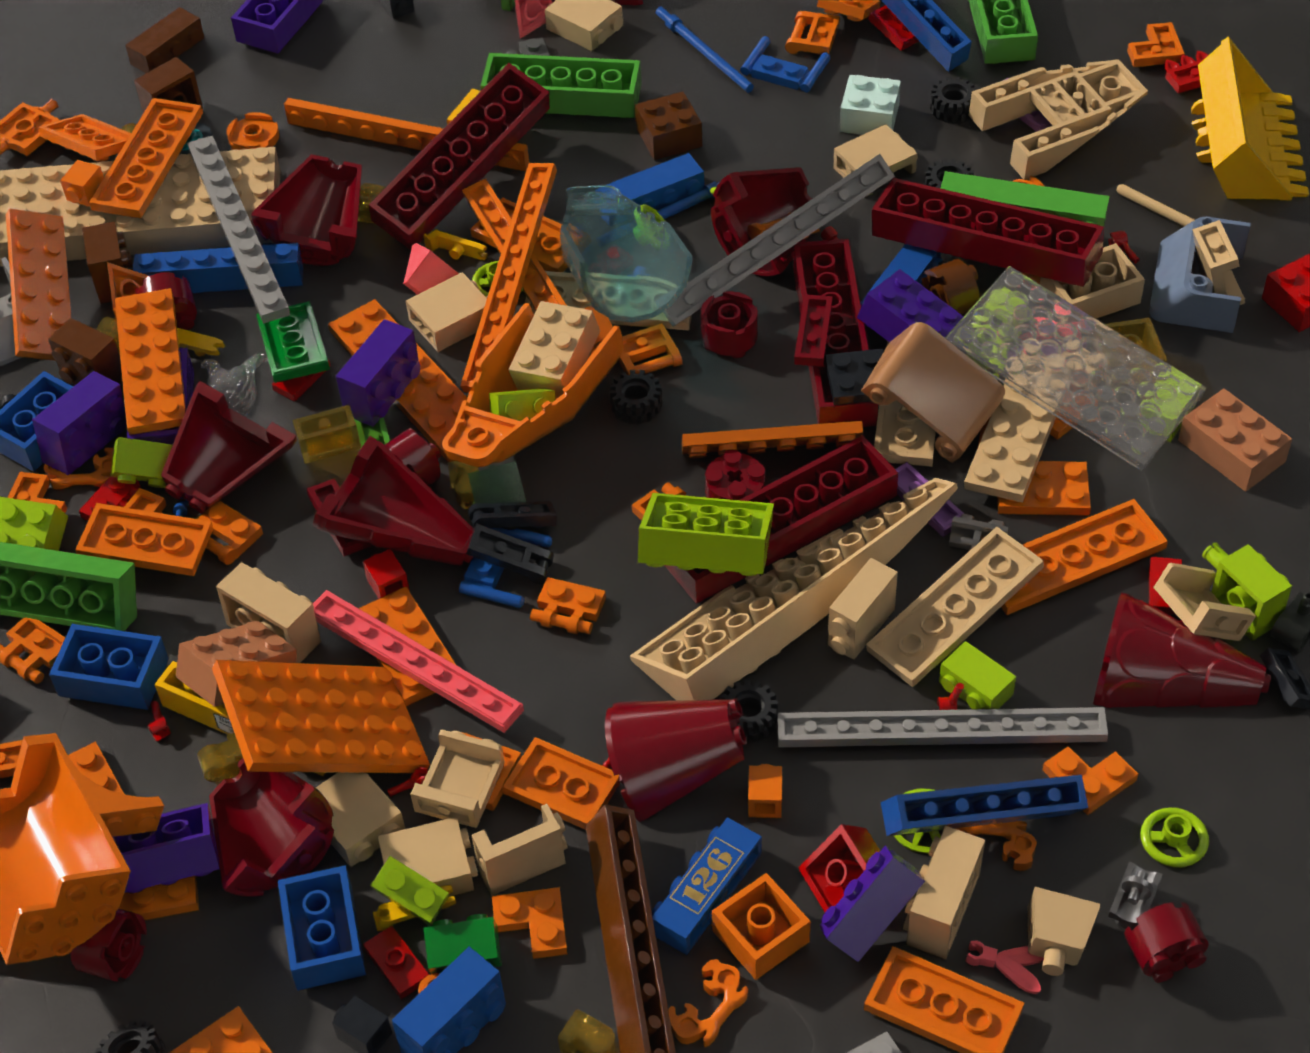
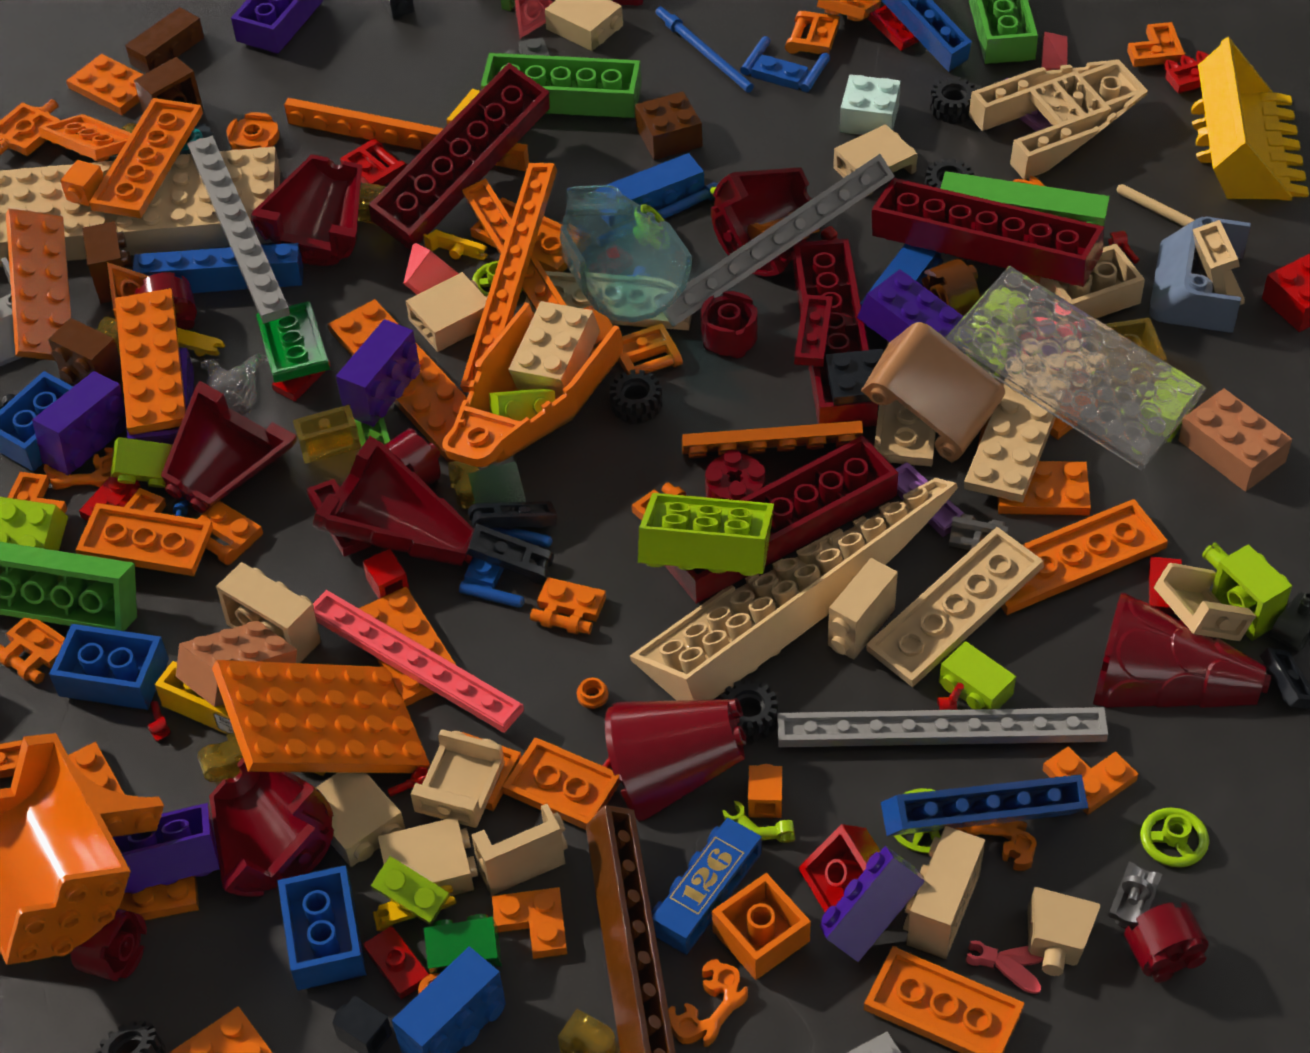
none -> orange plate [66,54,144,115]
none -> red plate [340,139,408,192]
none -> orange plate [577,677,609,709]
none -> lime arm [723,801,795,843]
none -> coral slope [1041,31,1068,71]

